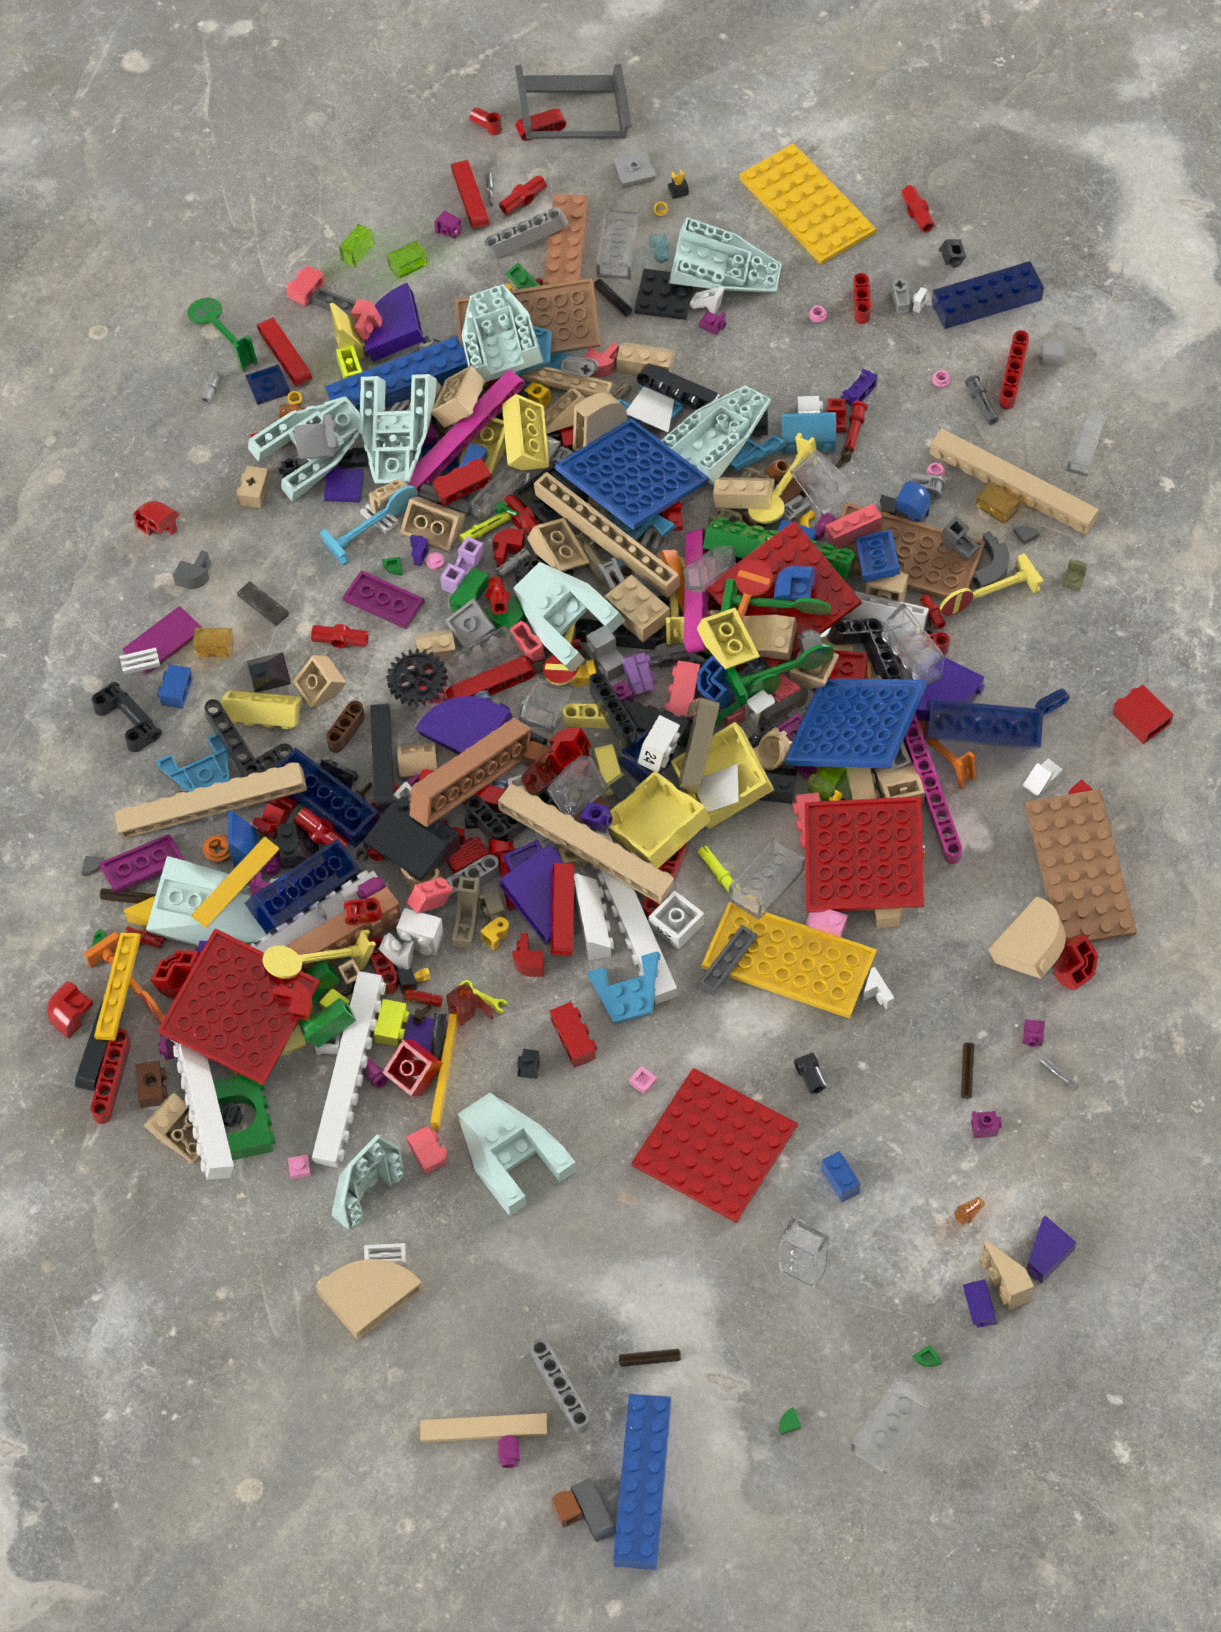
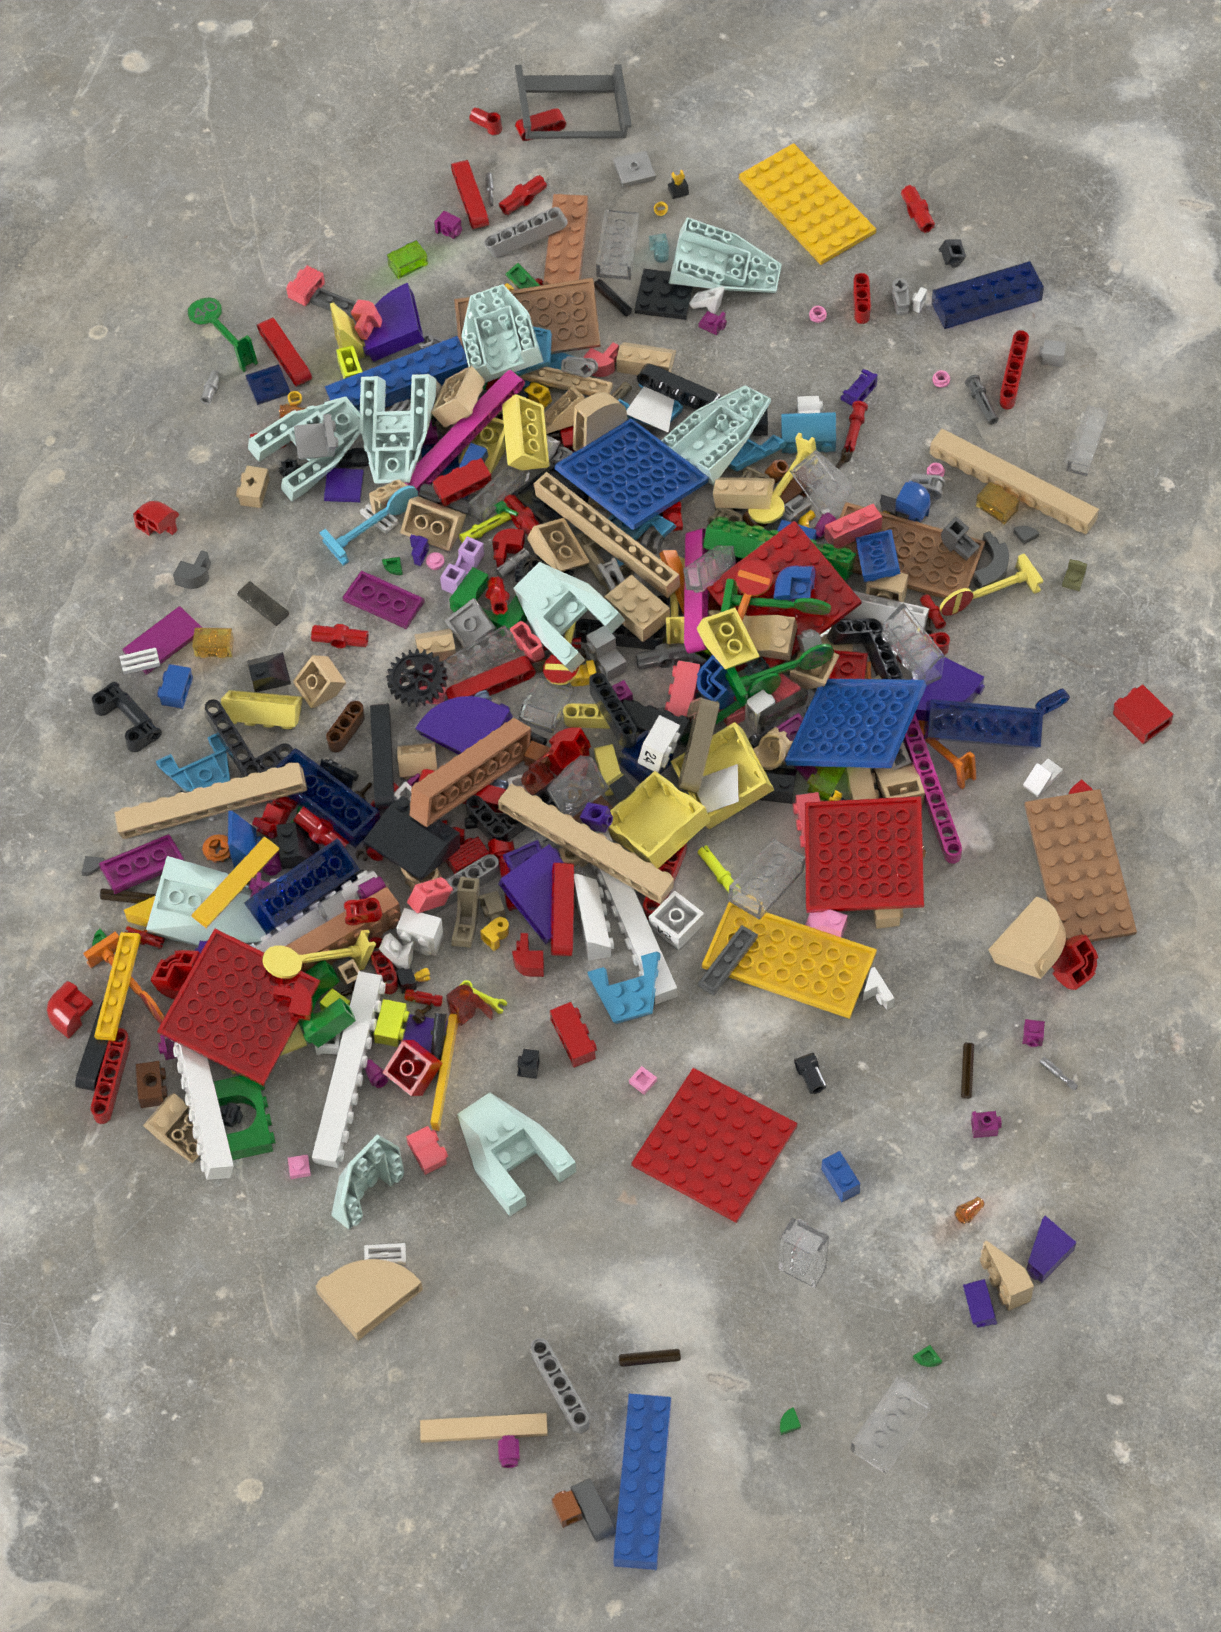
clear neon green brick [339,224,374,267] -> none
medium lavender brick [621,652,657,695] -> none
red slope [827,399,846,433] -> none

